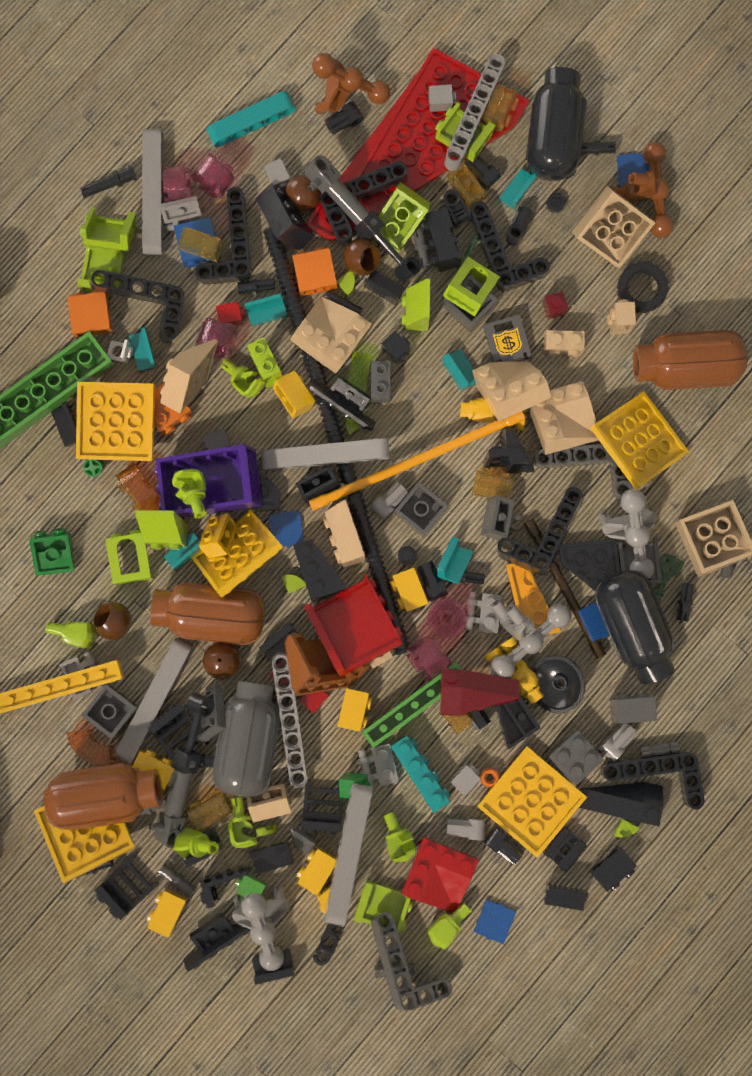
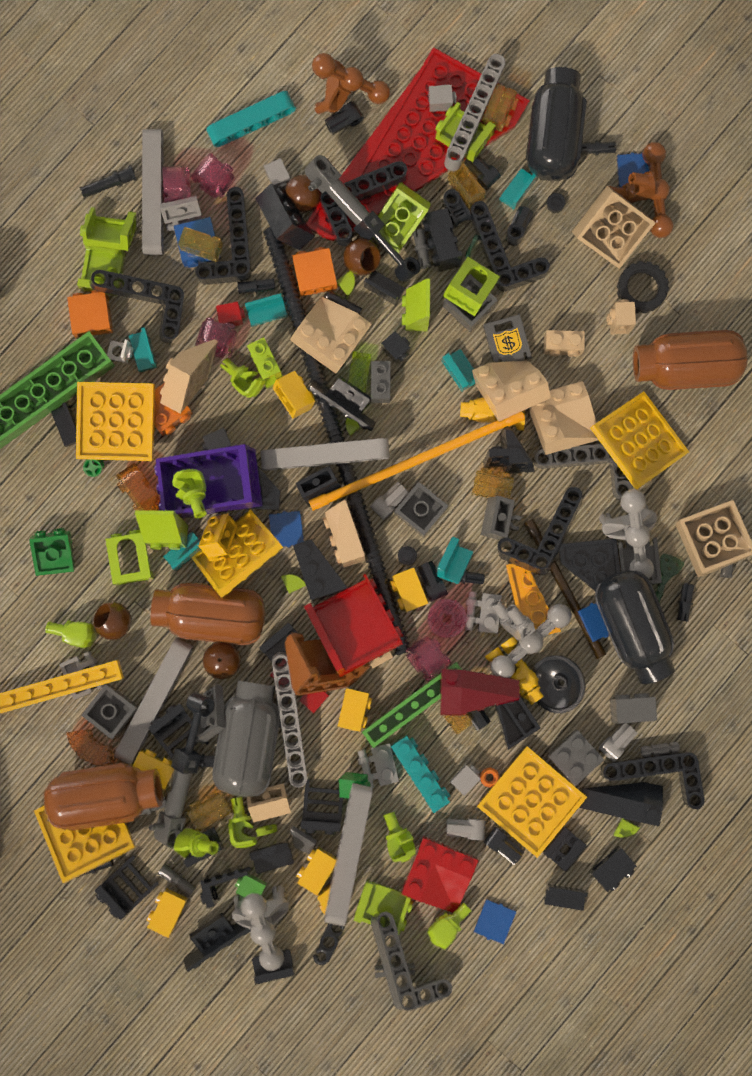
dark red brick [542,291,569,320] -> none

